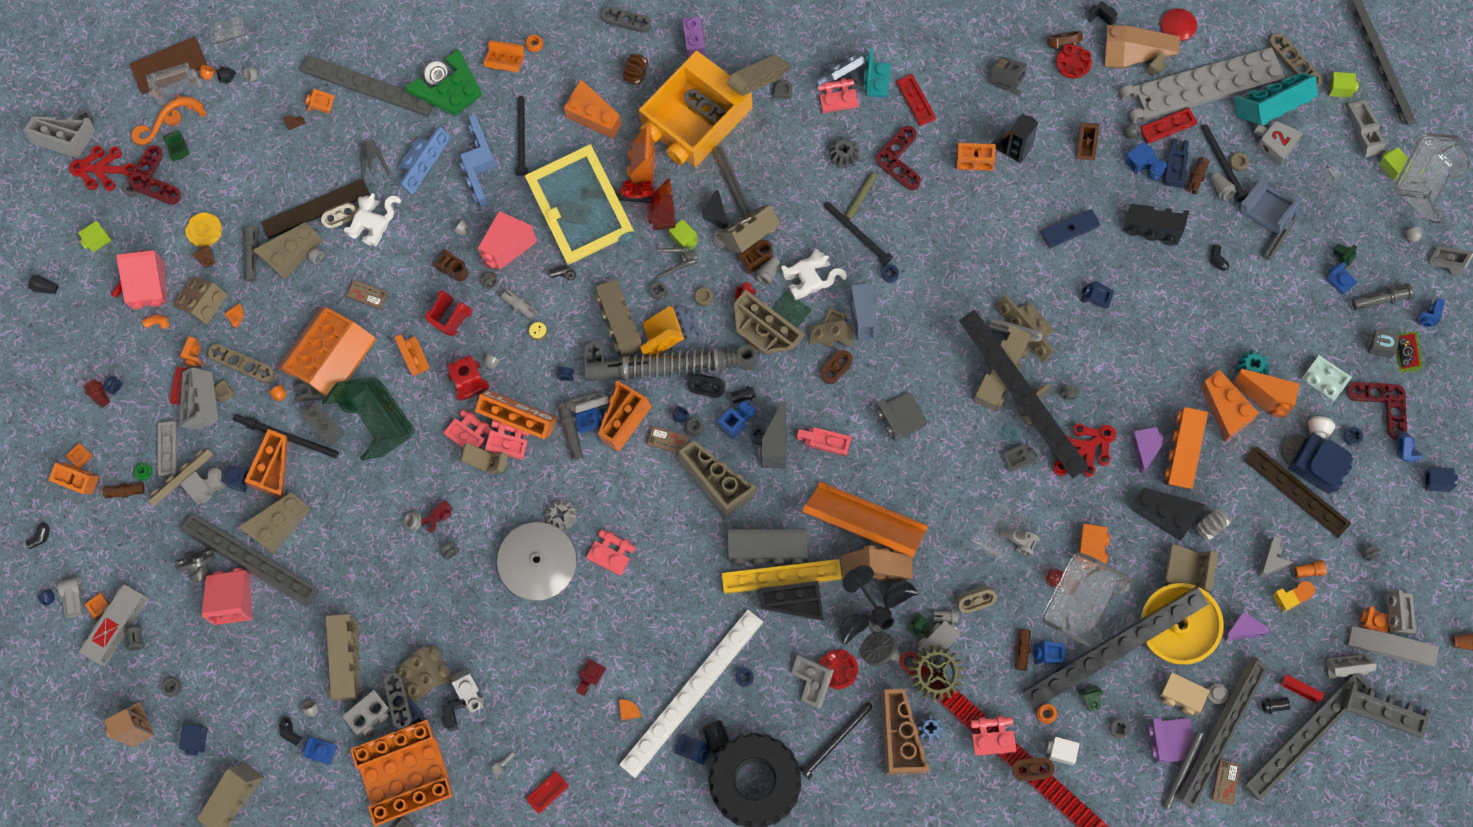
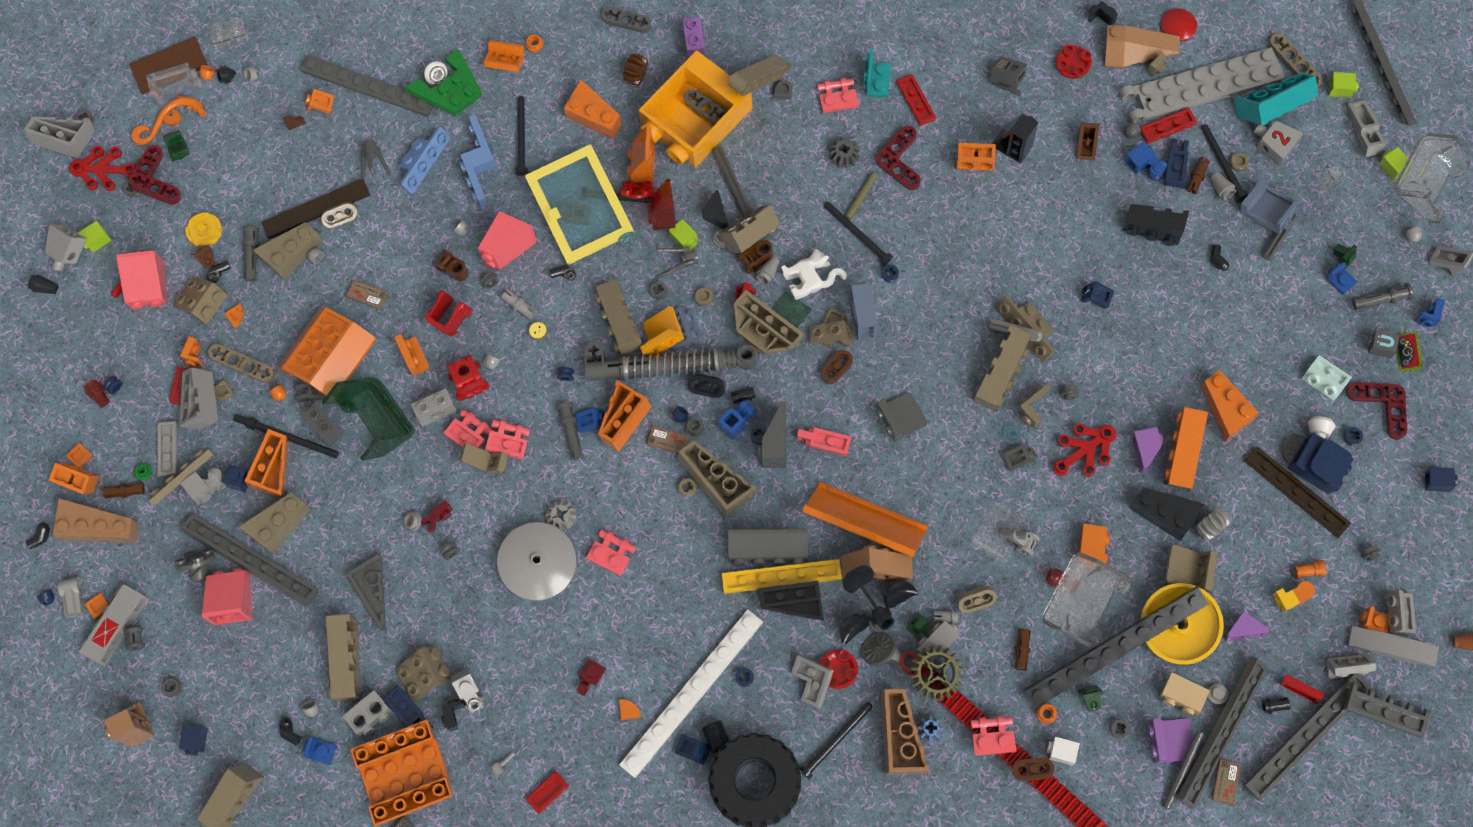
orange arm [142,314,170,329] -> none
white animal [343,193,401,247] -> none
dark grey beam [384,672,413,730] -> none
orange brick [475,390,557,439] -> none
light grey tile [566,392,609,413] -> none
sand blue plate [815,50,870,87] -> none
black plate [959,309,1089,479] -> none
blue bracket [1032,641,1066,665] -> none
dark blue tile [1041,209,1100,249] -> none
reddish brown plate [1047,31,1083,49] -> none
orange slope [1233,369,1300,418] -> none
teal gear [1236,350,1270,375] -> none
light grey slope [1259,536,1292,578] -> none
blue bracket [1397,431,1423,462] -> none
none -> light grey torso [45,224,87,271]
none -> medium nougat wedge [53,498,139,543]
none -> black arm [207,260,231,283]
none -> dark grey wing [346,553,386,631]
none -> light grey brick [411,388,457,427]
none -> dark tan bush [679,479,696,497]

